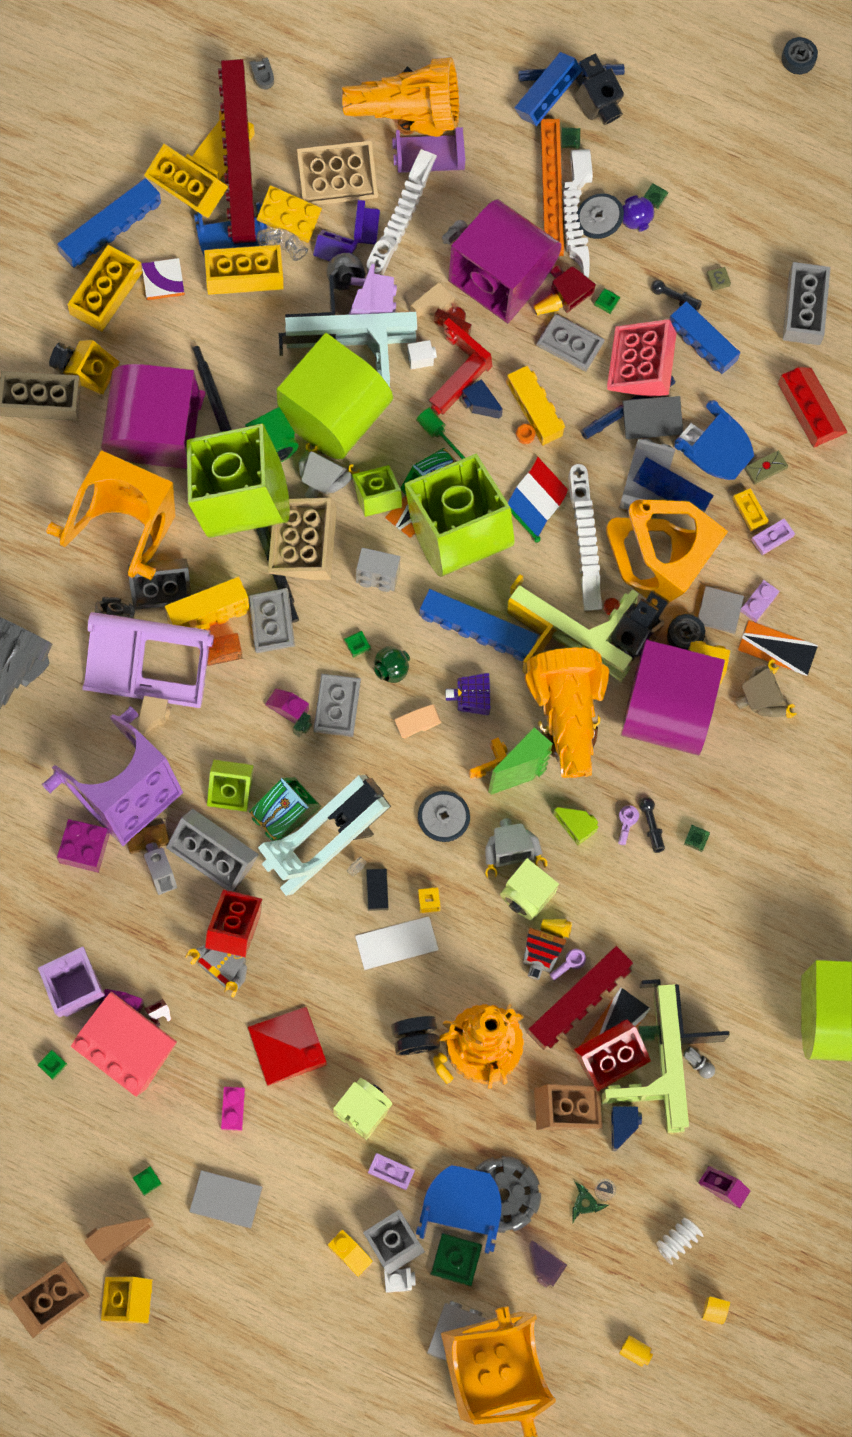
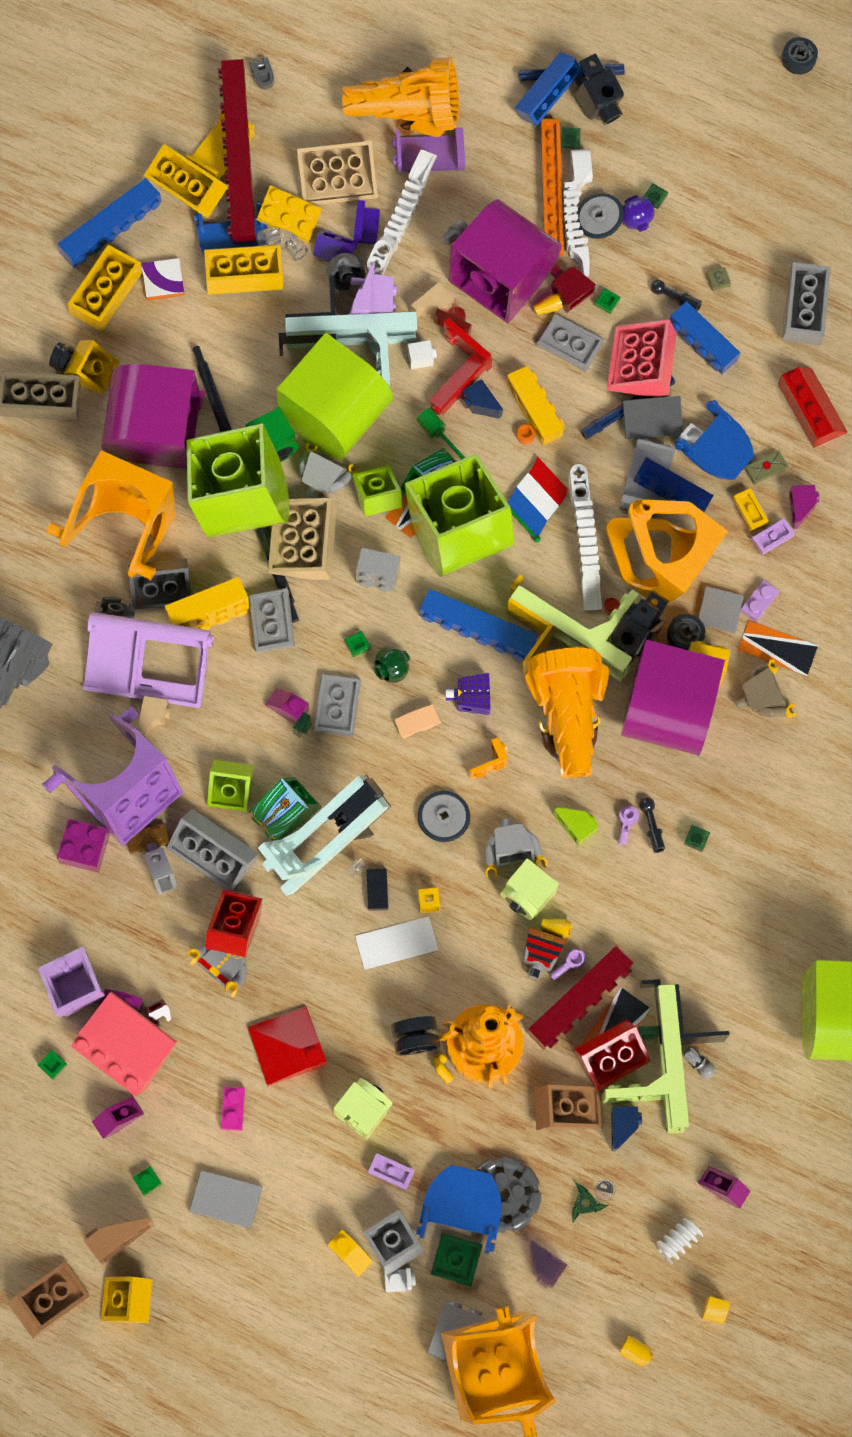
clear orange slope [207,633,243,666] -> none
bright green slope [488,727,553,795] -> none
none -> magenta slope [92,1097,144,1139]
none -> magenta slope [789,484,819,529]

